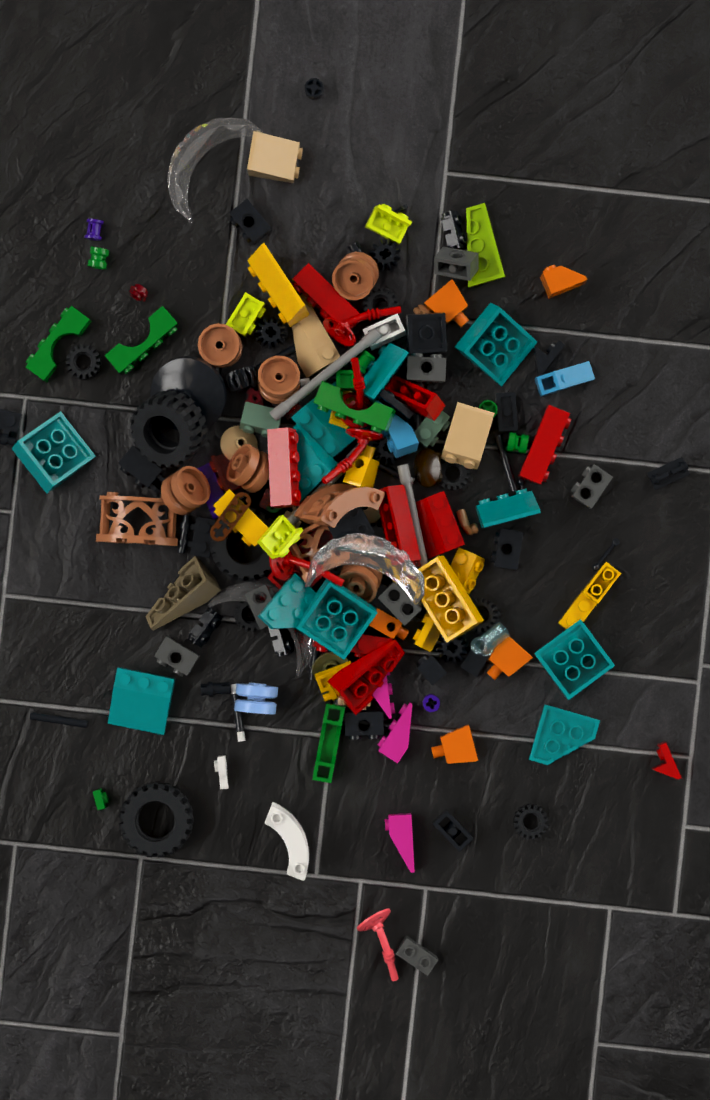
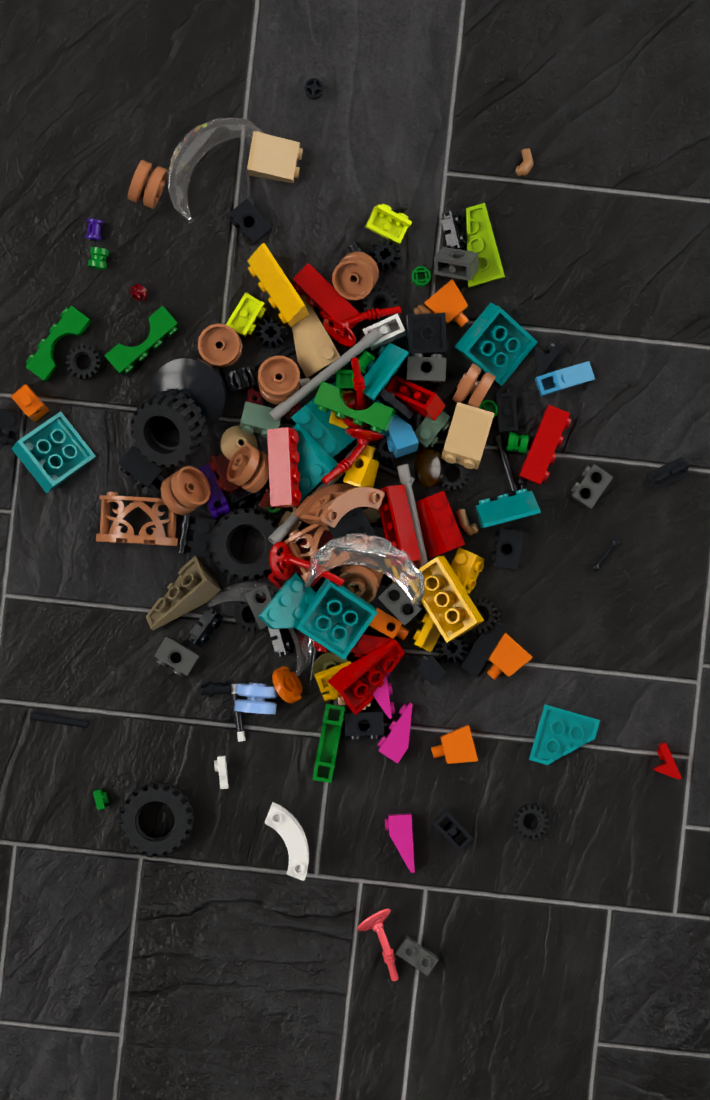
teal slope [108,667,176,735] -> none
reddish brown beam [210,492,251,542] -> none
yellow brick [213,489,269,547] -> none
neon yellow bracket [257,515,304,559] -> none
dark purple bush [422,694,440,712] -> none
clear light blue piece [471,622,510,656] -> none
teal slope [534,619,615,700] -> none
orange slope [540,265,587,299] -> none
yellow slope [558,562,621,629] -> none
none -> orange torso [11,383,50,423]
none -> nougat wheel [127,160,168,209]
none -> orange tile [272,666,303,704]
none -> green wheel [411,266,431,287]
none -> nougat wheel [452,363,496,408]
none -> medium nougat arm [515,148,534,176]

